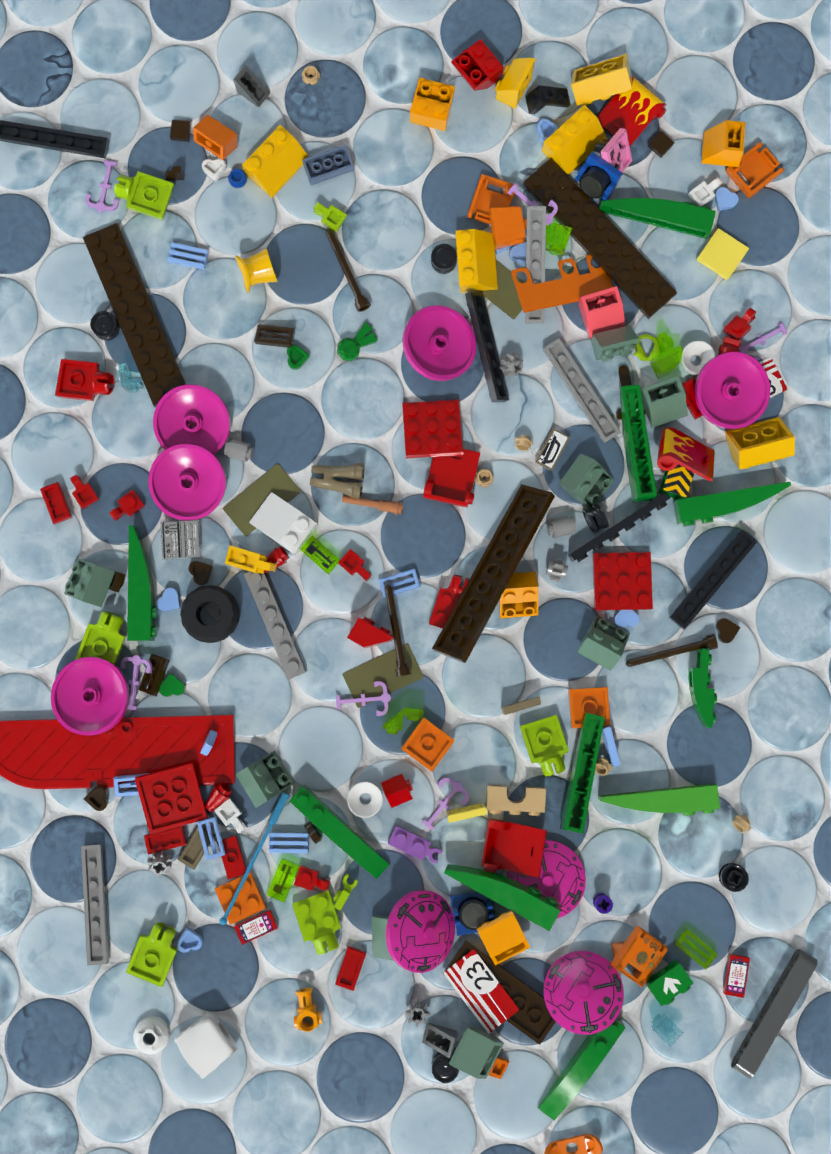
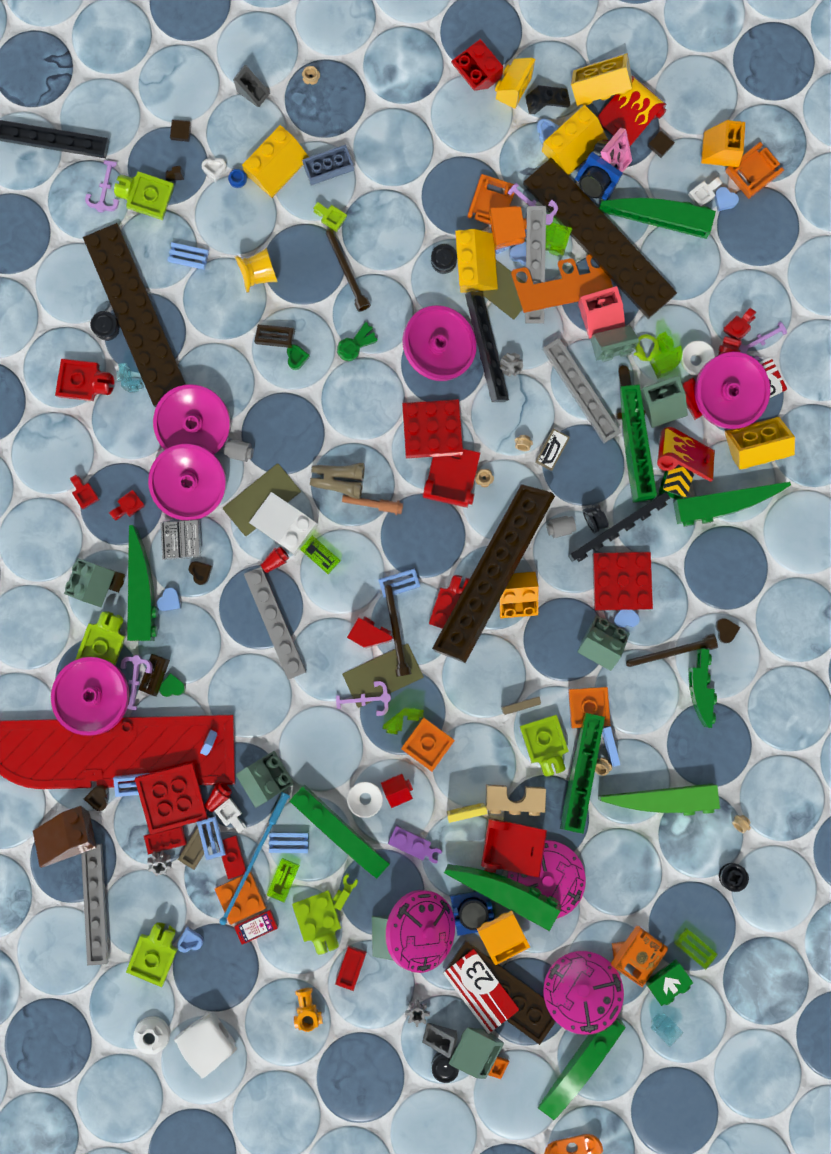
red plate [40,482,73,525] -> none
black tyre [180,585,240,643] -> none
orange brick [193,115,237,160] -> none
yellow hinge [225,545,277,574] -> none
red plate [294,865,330,891] -> none
dark brown tile [304,821,322,844] -> none
red plate [338,549,372,581] -> none
light orange slope [410,77,455,131] -> none
lavender piece [422,777,469,830] -> none
light grey gear [546,558,568,582] -> none
sand green slope [559,454,614,509] -> none
dark purple bush [593,893,613,914] -> none
black plate [668,530,757,630] -> none
light yellow tile [696,228,749,280] -> none
tile [723,953,750,998] -> none
dark grey beam [731,949,818,1079] -> none
none -> reddish brown slope [33,806,97,868]

